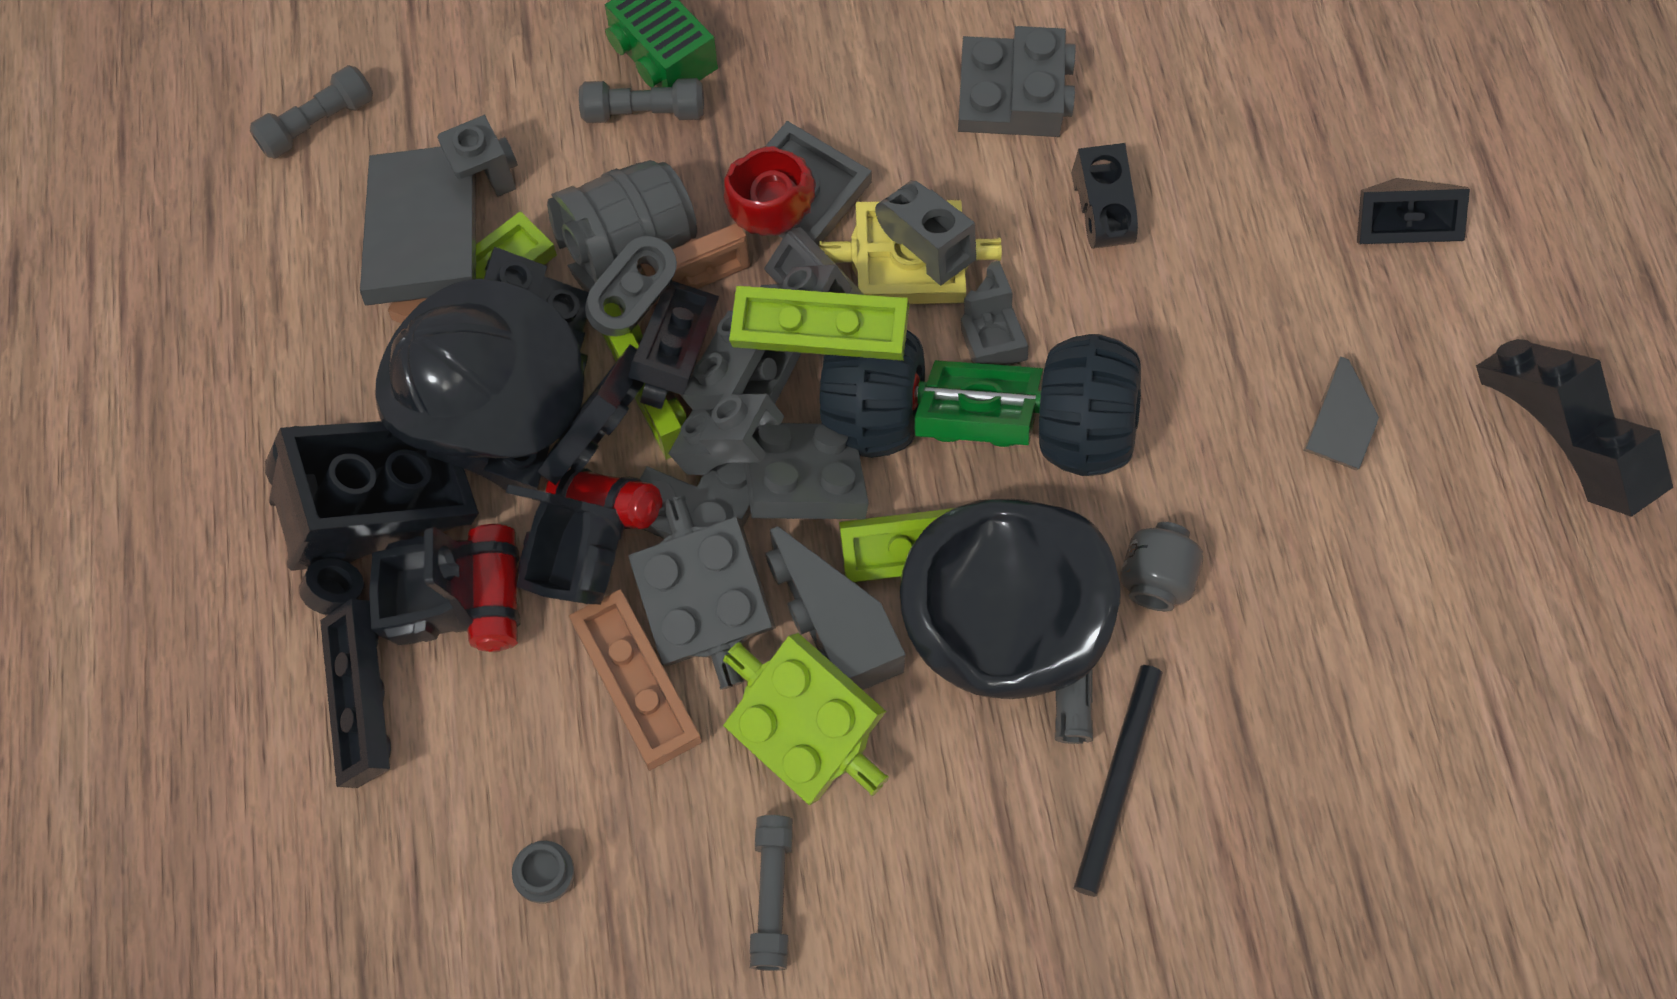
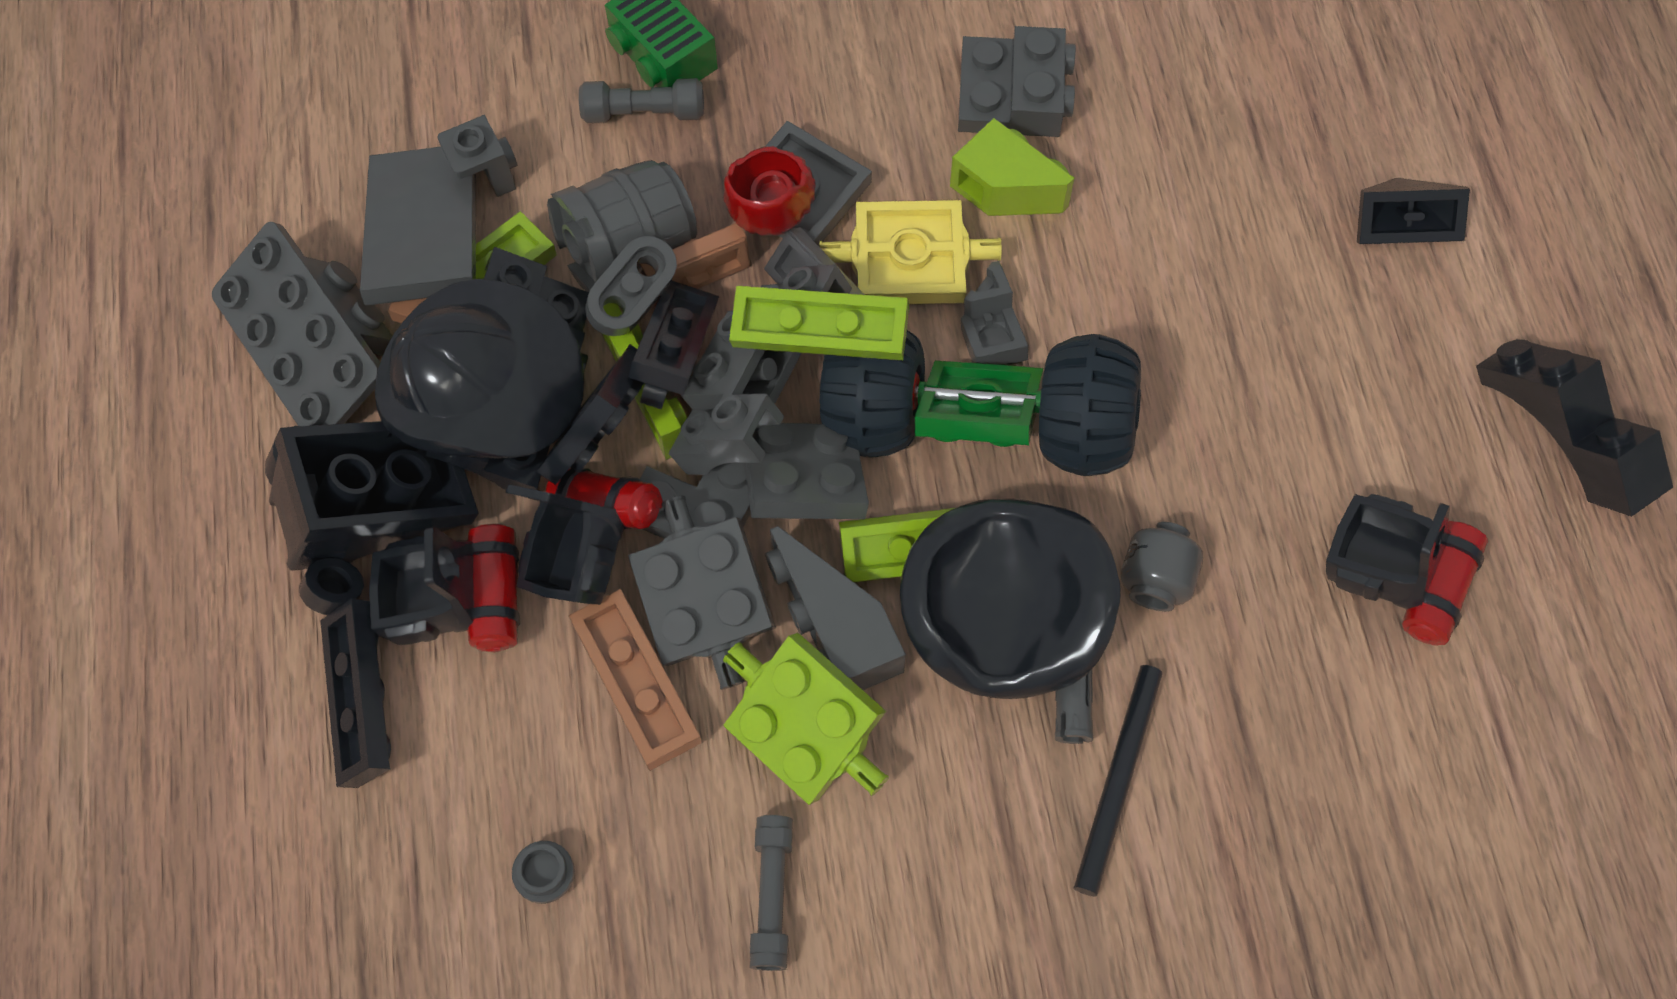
dark grey piece [250,65,373,159] -> none
dark grey leg [875,180,976,286] -> none
black leg [1071,143,1138,249] -> none
dark grey slope [1303,356,1379,470] -> none
none -> dark grey bracket [212,222,393,426]
none -> lime slope [950,118,1075,216]
none -> black piece [1326,494,1488,646]

